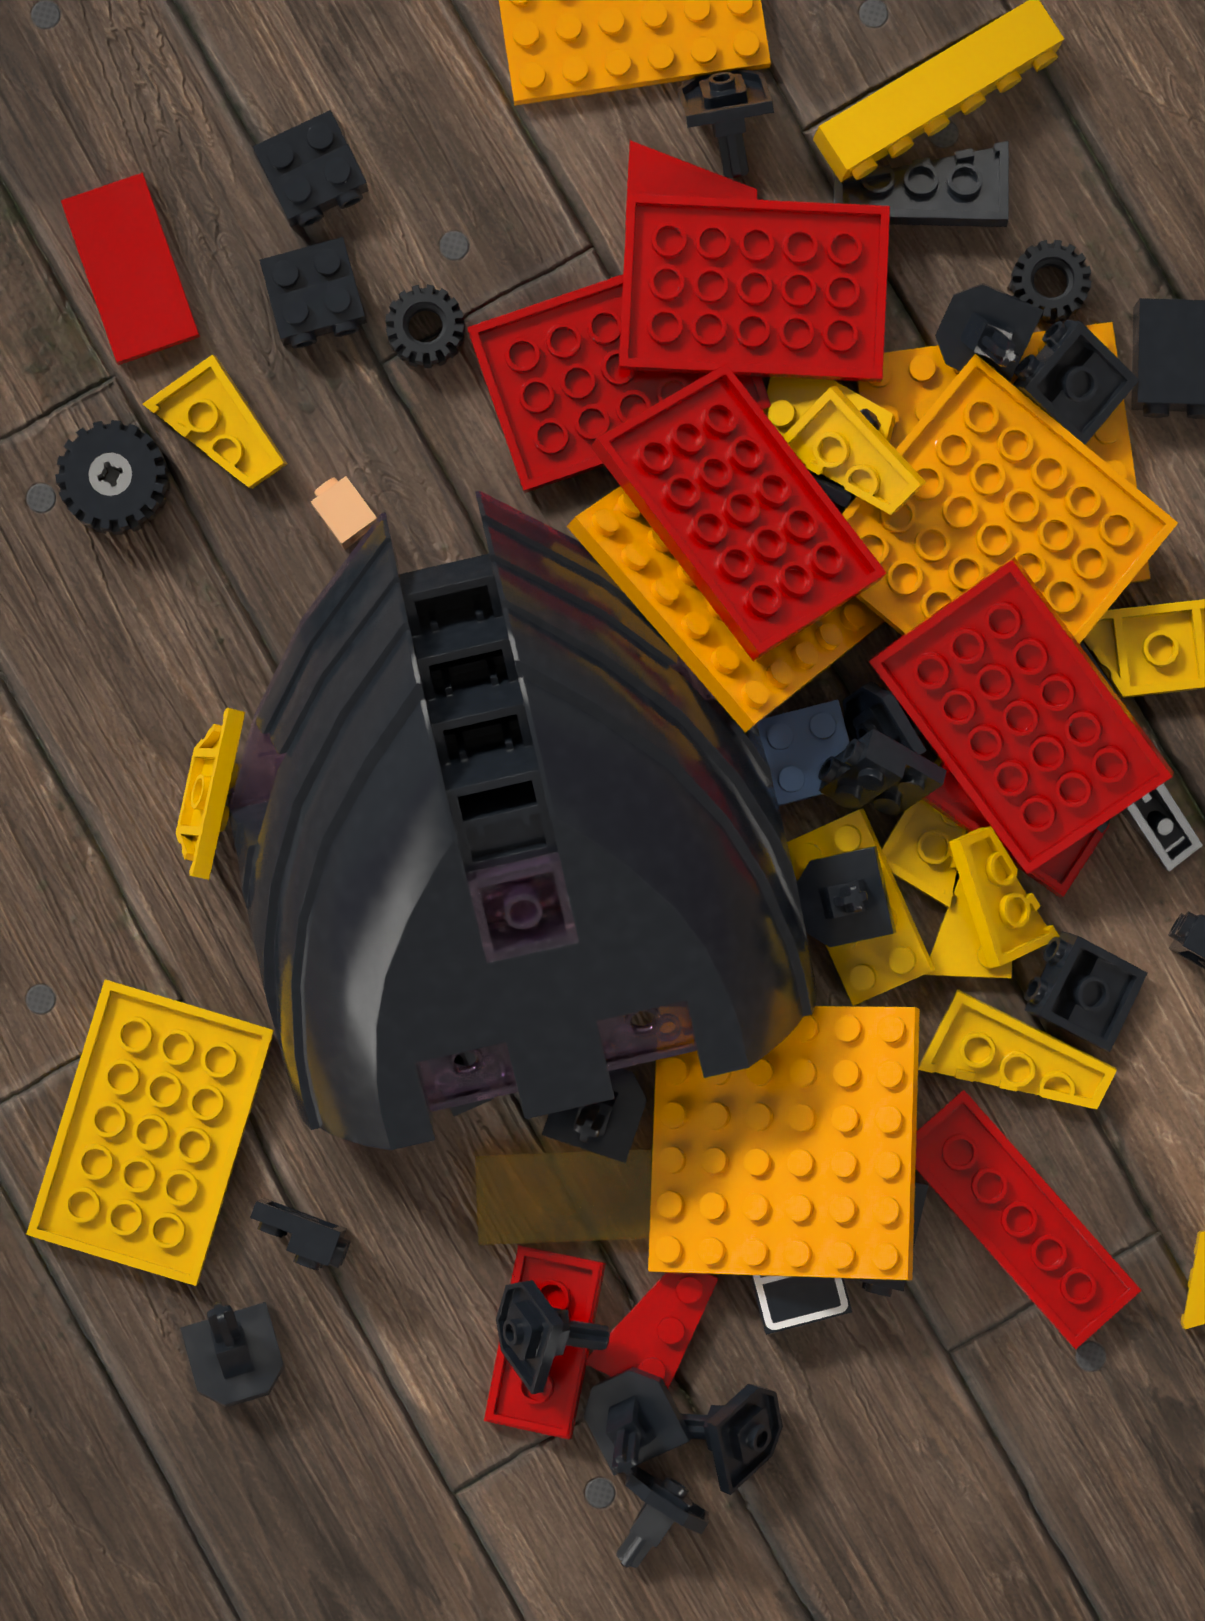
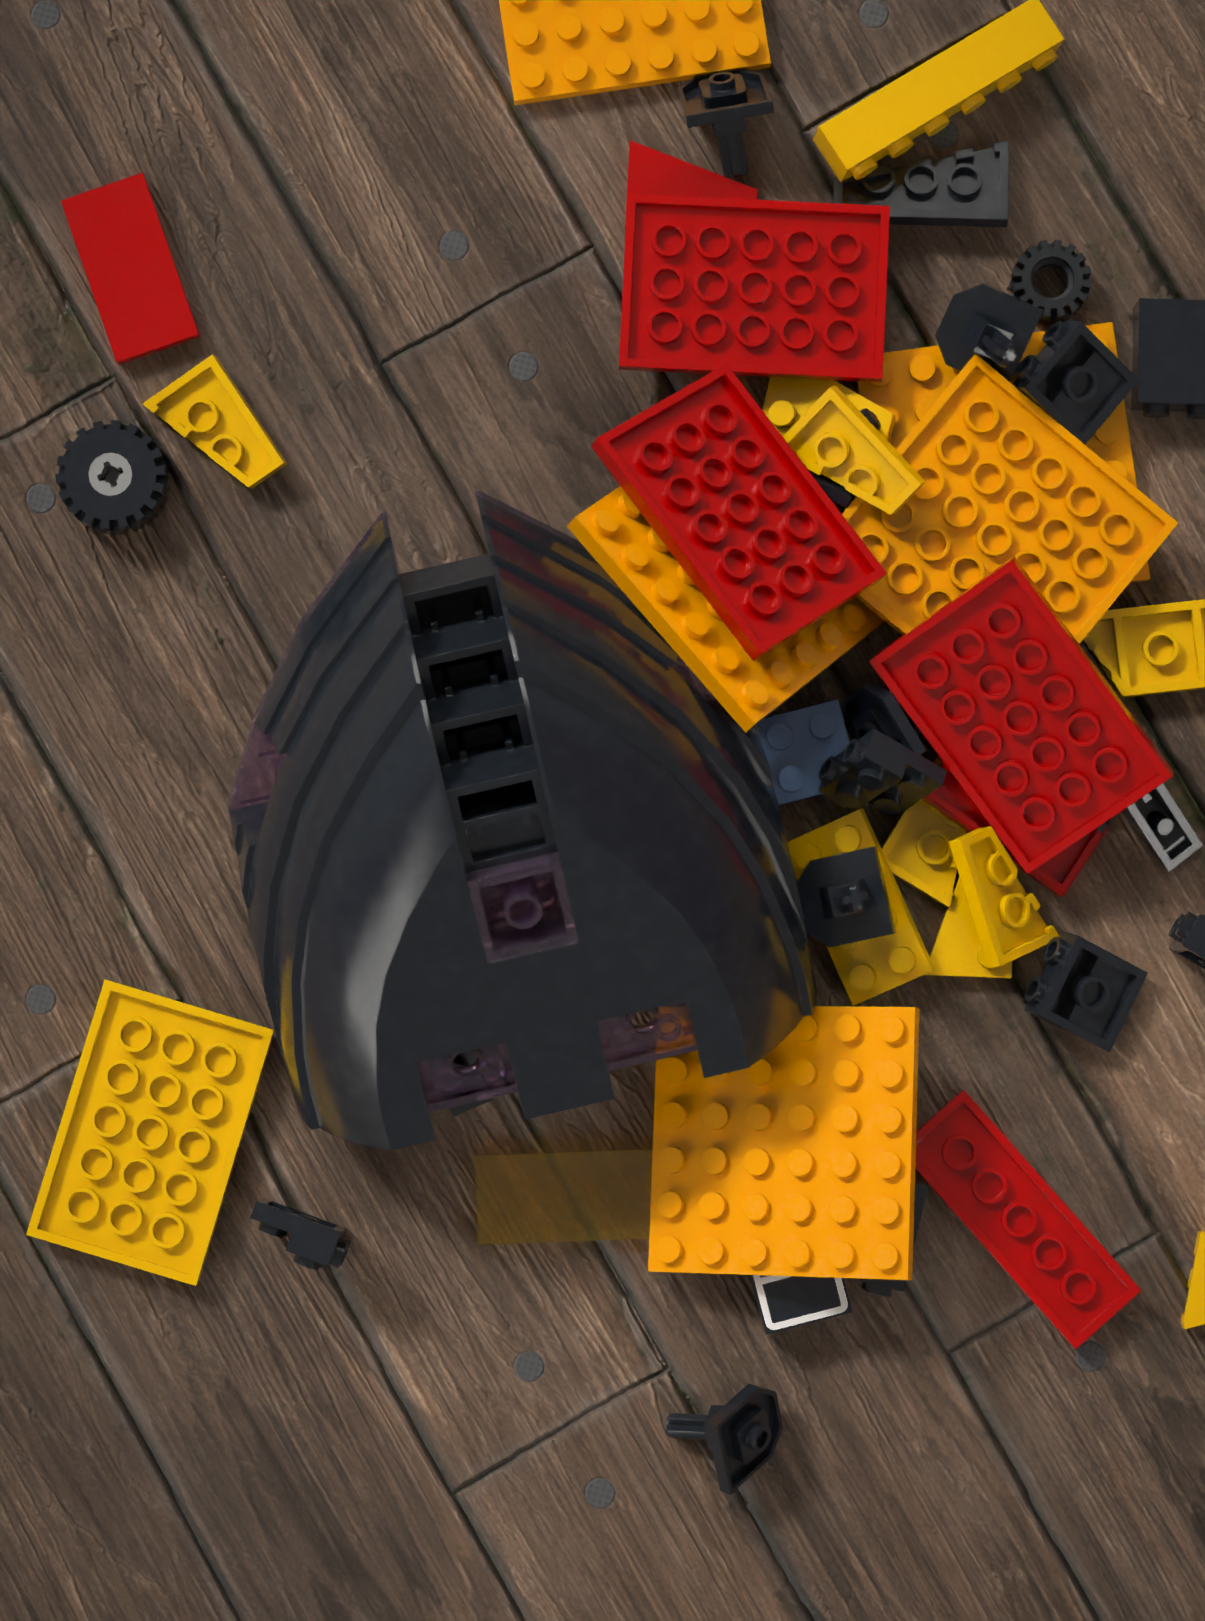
yellow wing [175,708,245,880] -> none
black piece [180,1302,284,1408] -> none
black plate [252,110,369,227] -> none
black plate [259,237,367,348] -> none
light nougat brick [311,476,379,550] -> none
black tyre [385,284,465,369] -> none
red plate [467,274,771,493] -> none
red tile [484,1245,606,1439] -> none
black piece [496,1280,610,1394] -> none
black piece [541,1063,647,1164] -> none
black piece [584,1367,693,1476] -> none
red wing [586,1272,718,1388] -> none
black piece [616,1466,709,1568] -> none
yellow wing [918,989,1117,1109] -> none

